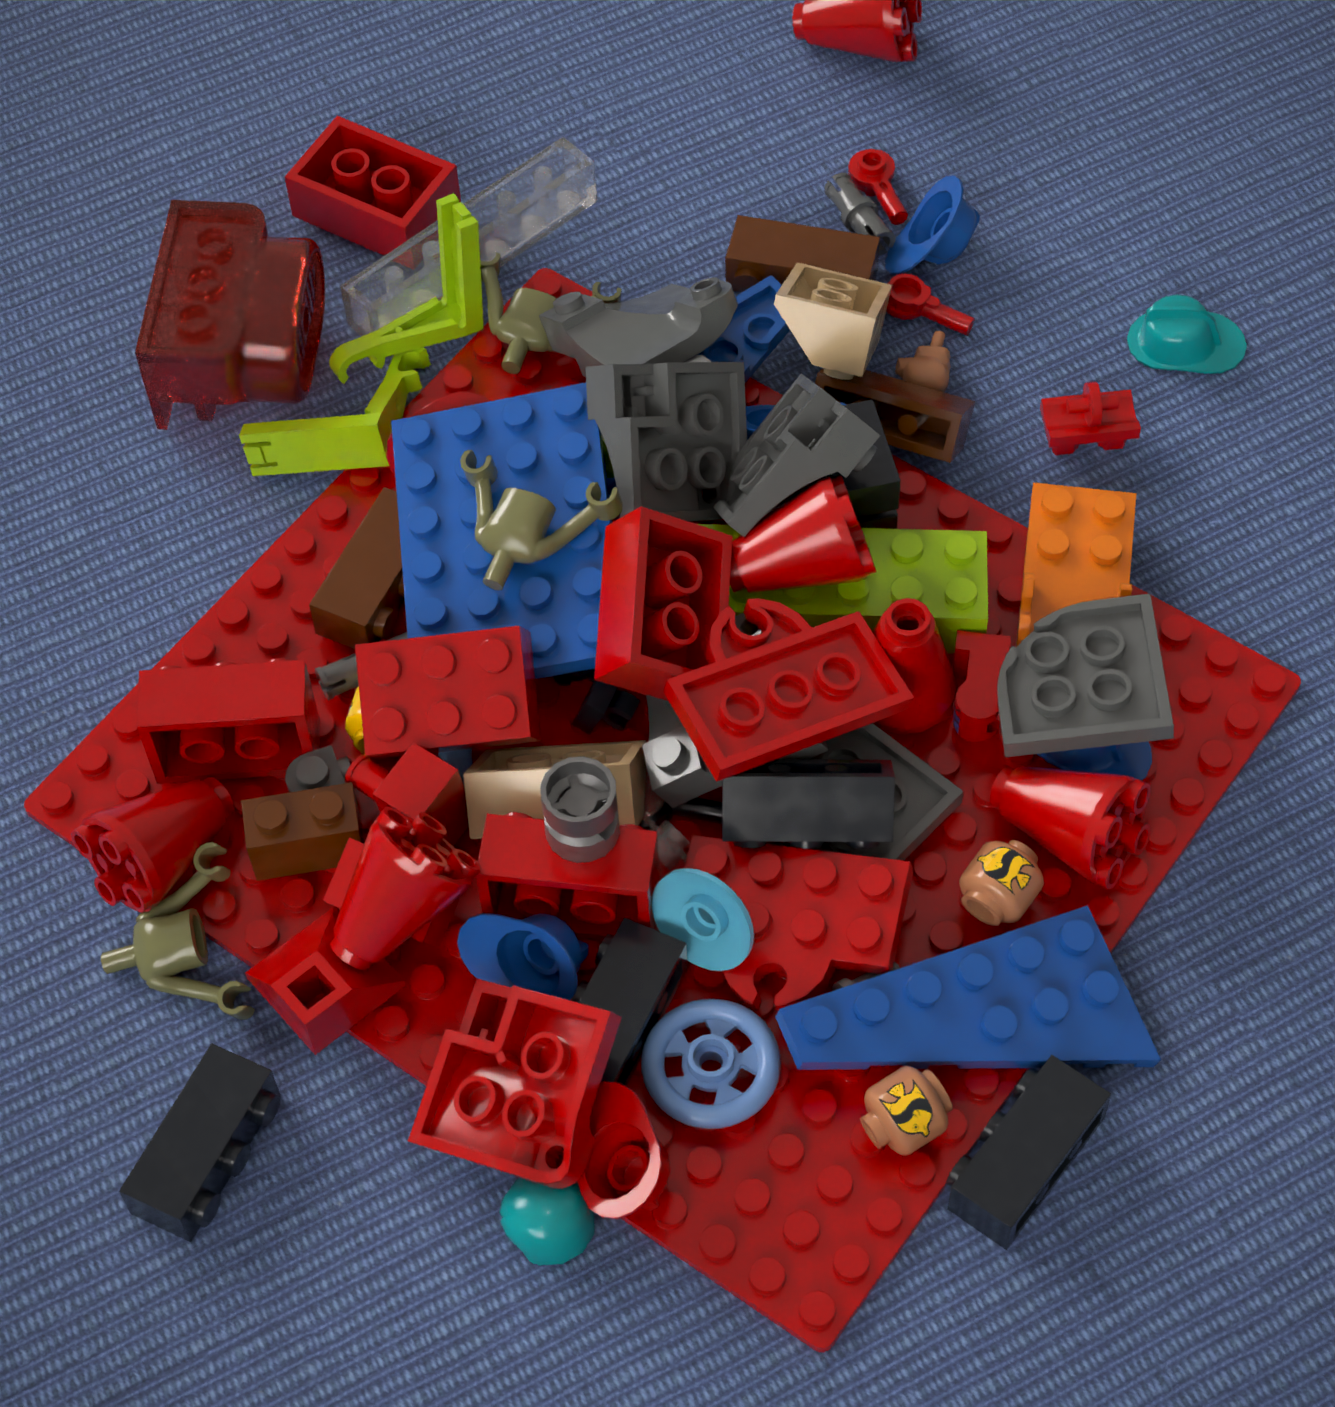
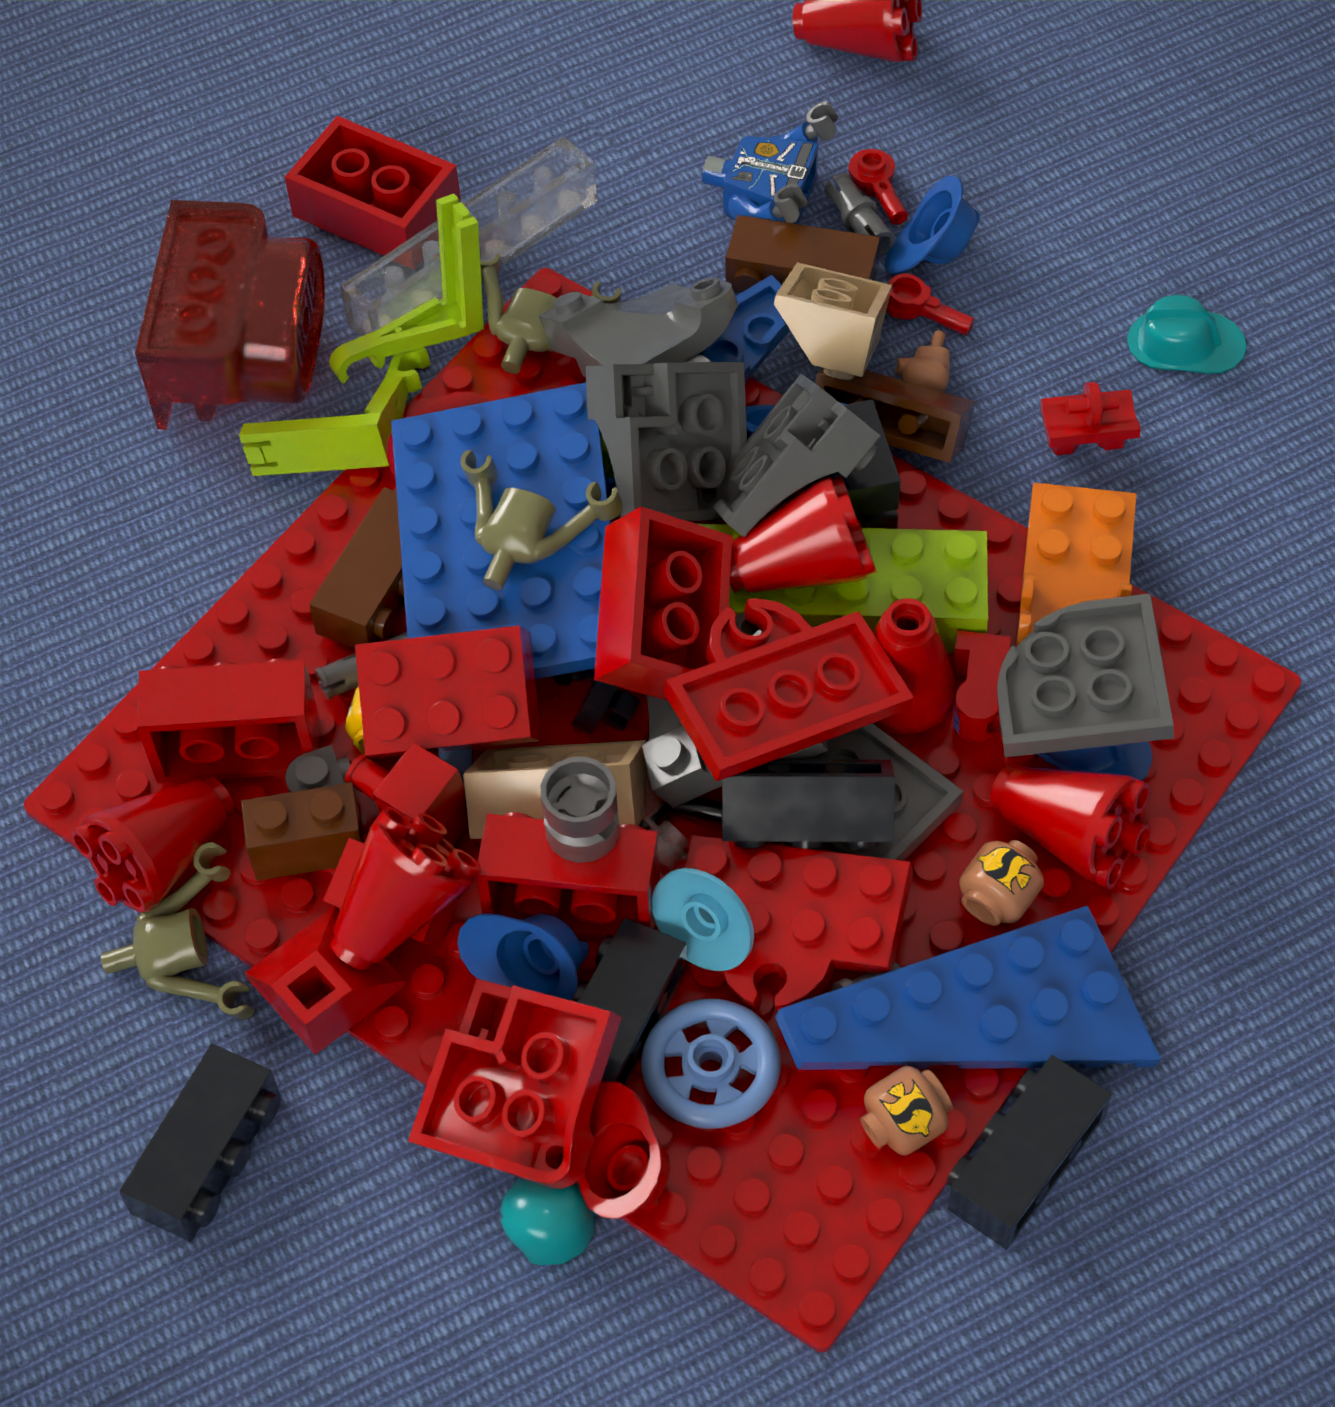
none -> torso [702,101,838,224]

